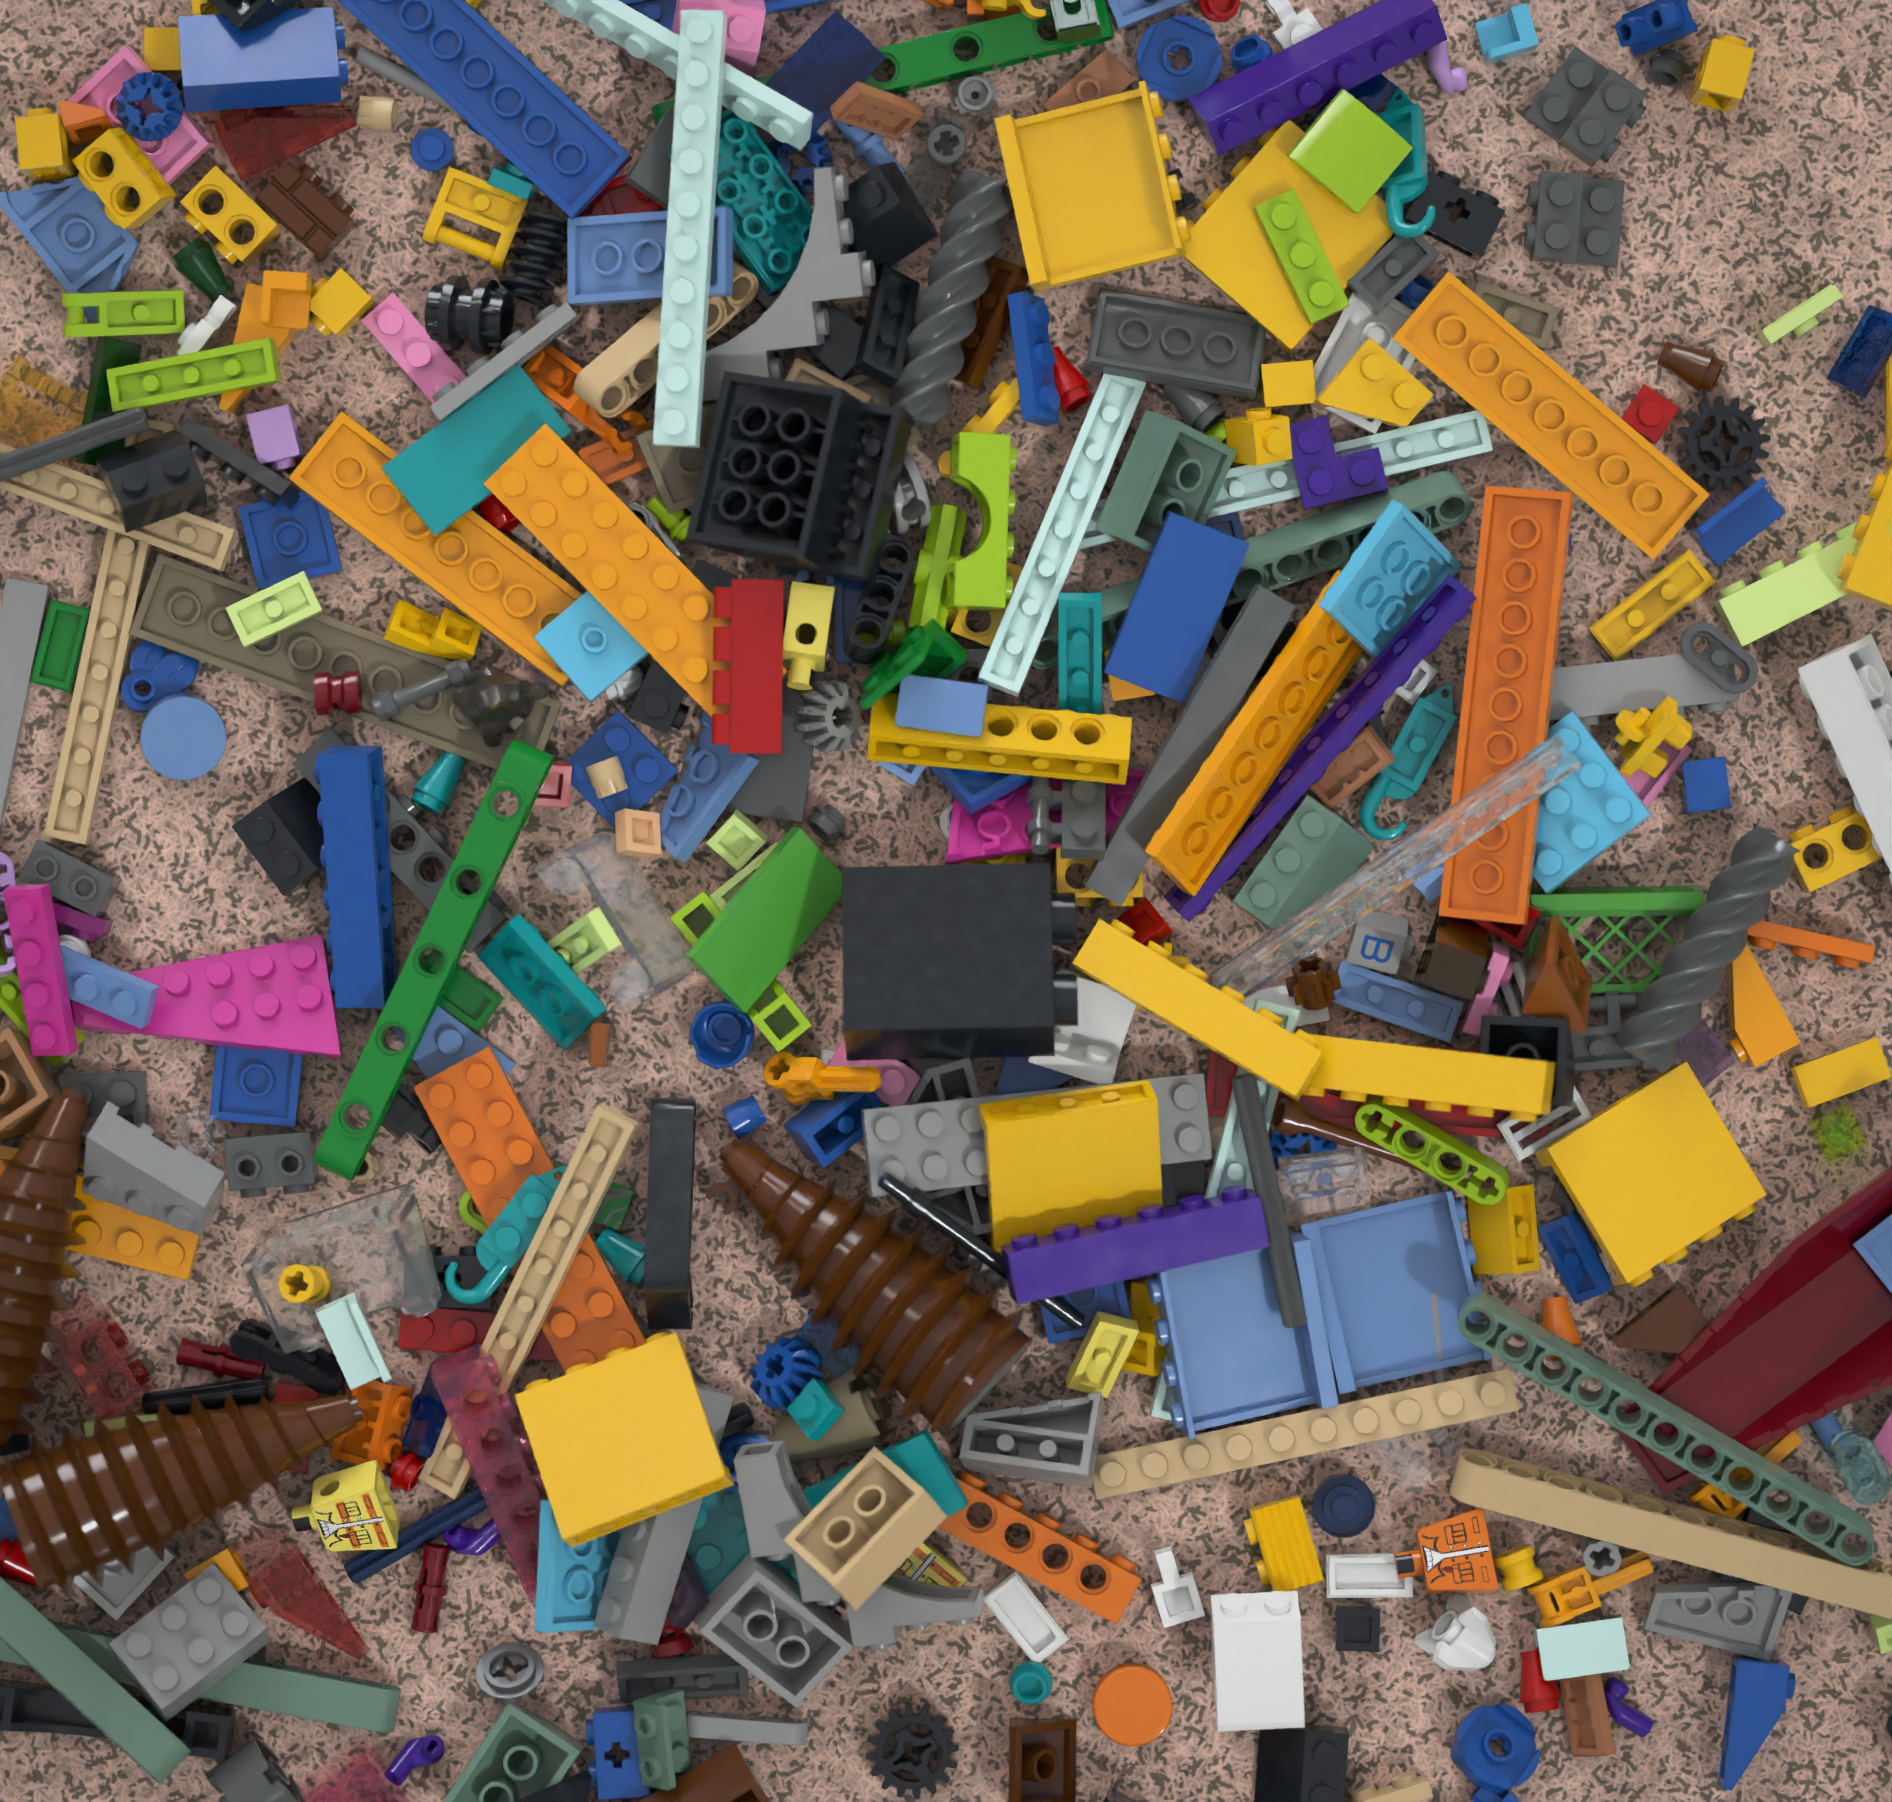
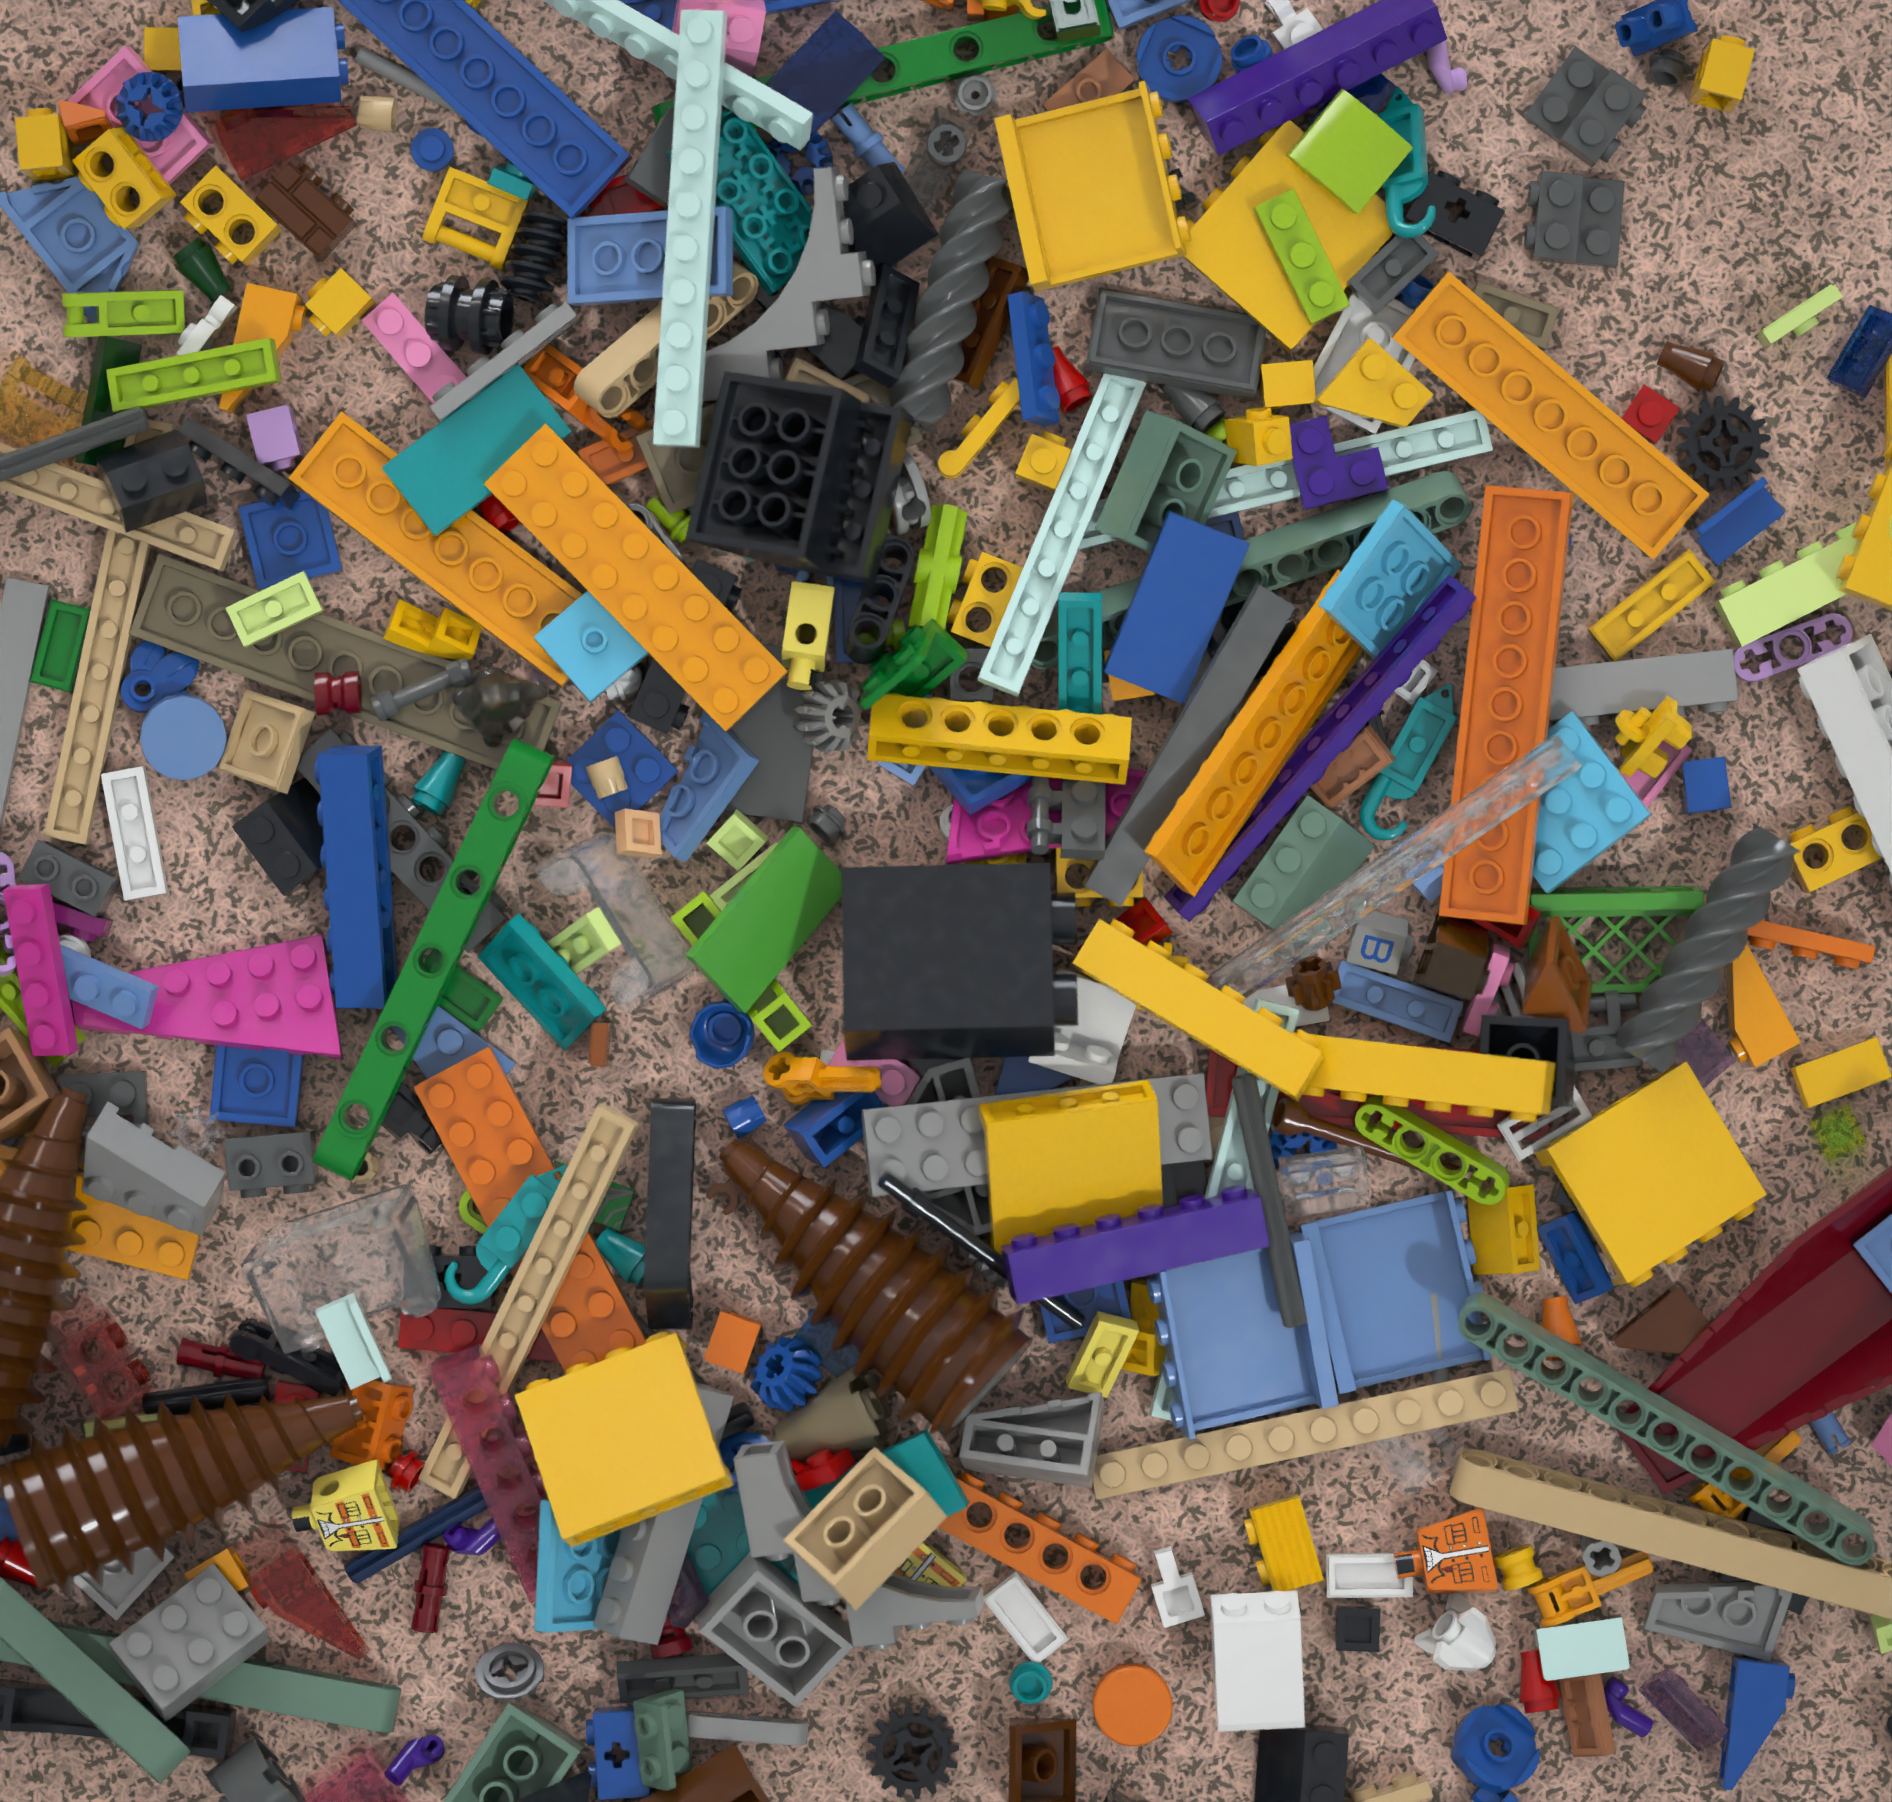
light orange panel [260,270,312,330] -> none
yellow bush [279,1264,332,1304] -> none
clear blue plate [402,1363,460,1458] -> none
red windscreen [712,579,784,754] -> none
teal plate [786,1378,845,1441] -> none
nougat plate [830,81,923,141] -> none
medium blue panel [895,675,989,737] -> none
lime arch [946,432,1017,611] -> none
dark blue plate [1311,1473,1376,1538] -> none
medium azure panel [1475,3,1539,65] -> none
dark grey plate [1679,622,1758,694] -> none
clear light blue plate [1829,1428,1891,1505] -> none
none -> white plate [101,766,169,901]
none -> tan plate [218,689,315,794]
none -> orange panel [704,1309,762,1374]
none -> red plate [790,1448,855,1492]
none -> yellow brick [1015,431,1072,493]
none -> clear purple plate [1639,1667,1729,1752]
none -> lavender beam [1733,613,1852,682]

